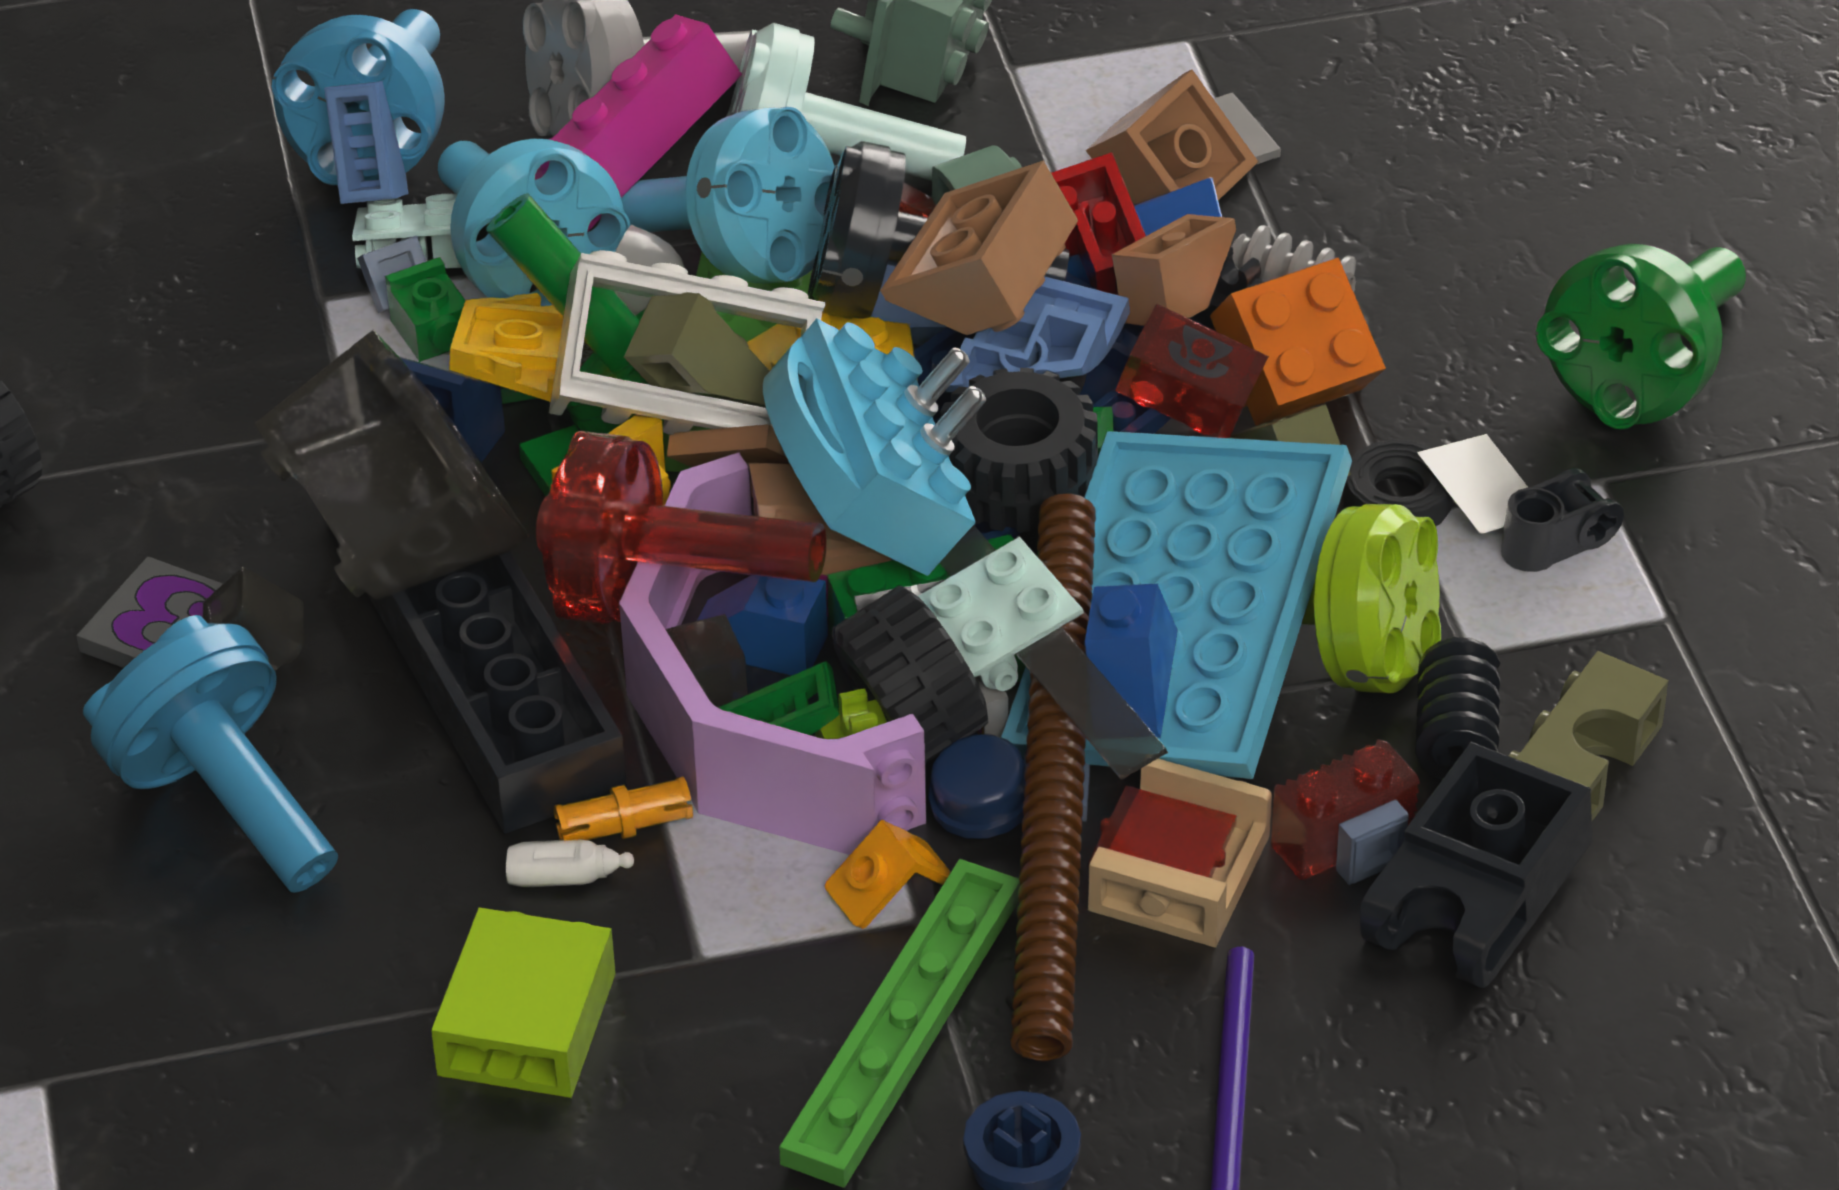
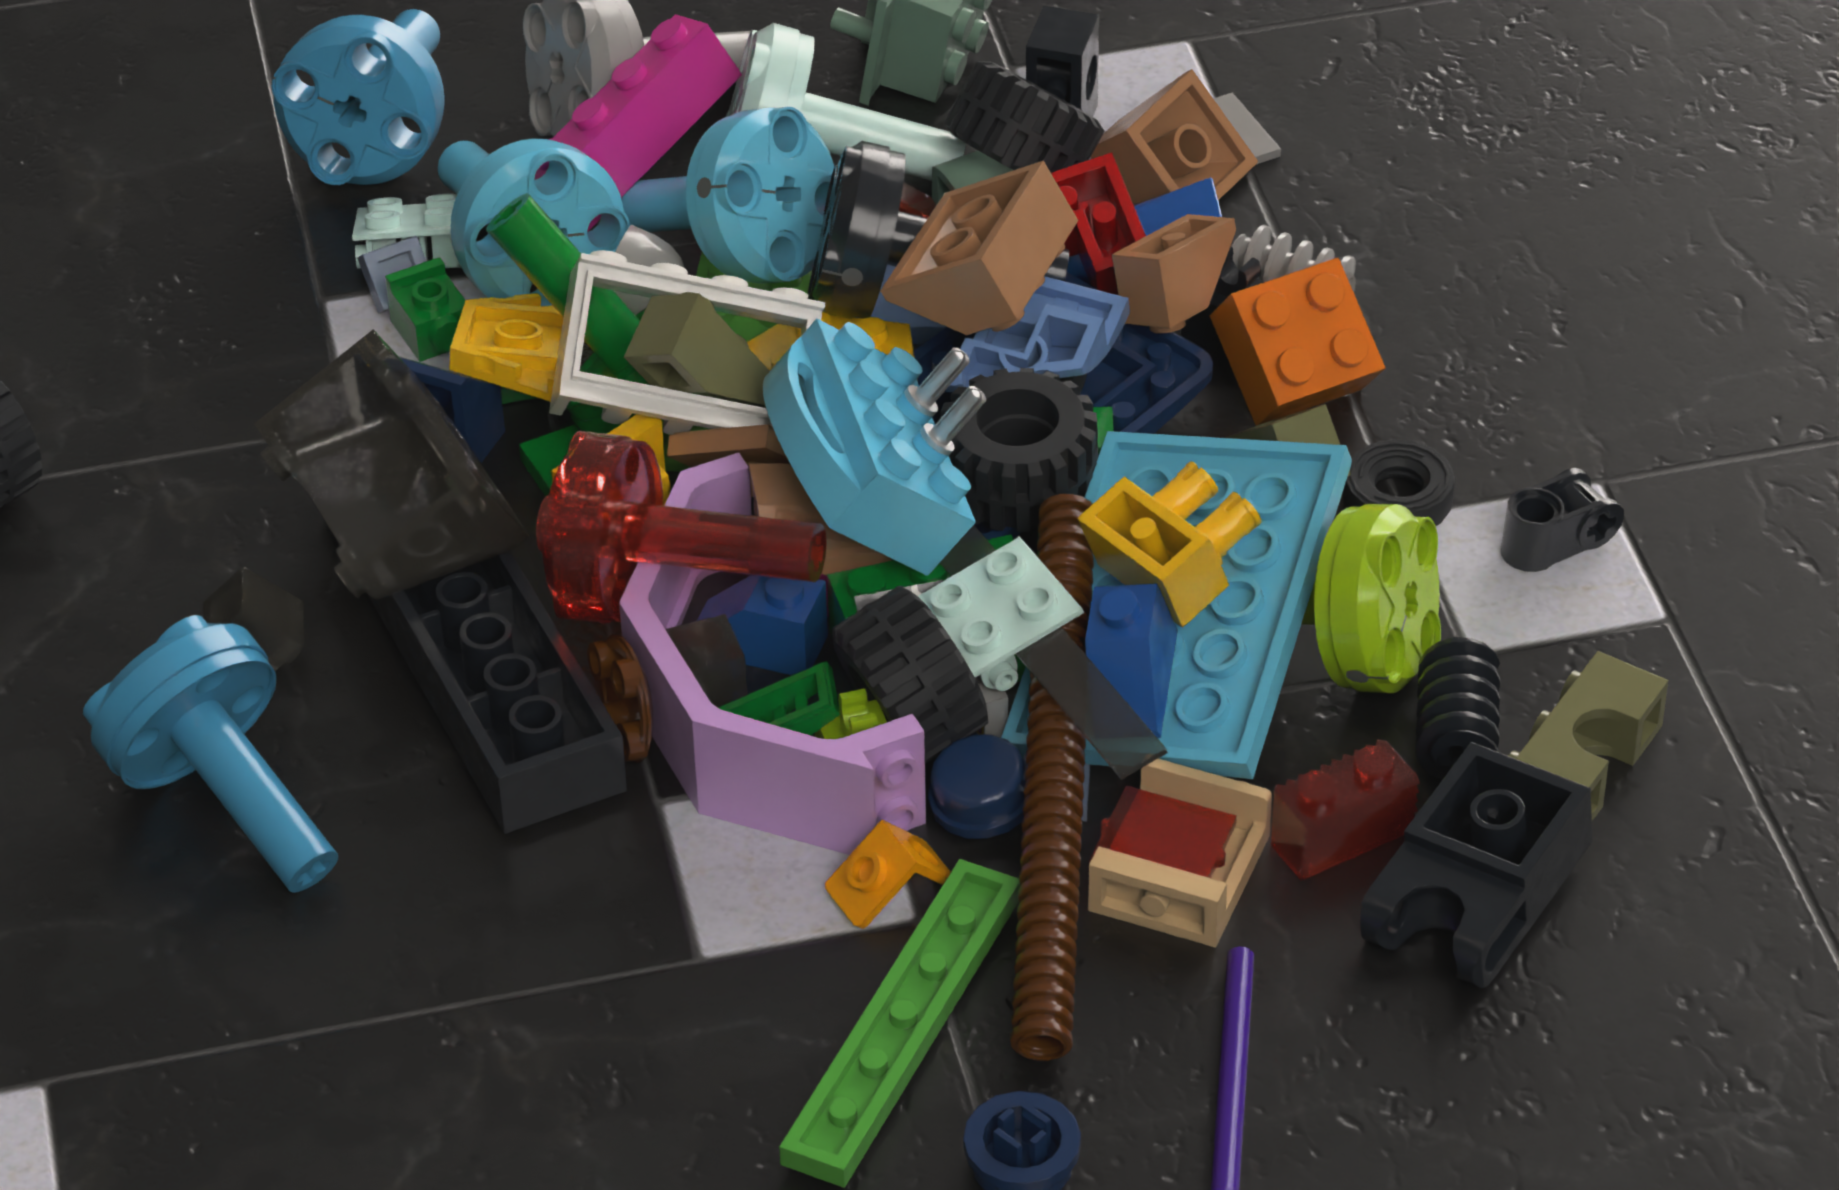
tile [76,556,256,668] -> none
medium blue slope [324,81,409,204] -> none
lime brick [431,907,616,1098] -> none
white piece [506,839,634,887] -> none
light orange pin [553,776,693,840] -> none
clear red brick [1115,304,1269,438] -> none
sand blue tile [1336,799,1409,885] -> none
white sticker [1417,434,1528,534] -> none
green piece [1536,244,1746,429] -> none
none -> reddish brown dish [587,634,653,763]
none -> black tyre [944,61,1105,173]
none -> black brick [1026,6,1099,117]
none -> yellow brick [1077,461,1262,628]

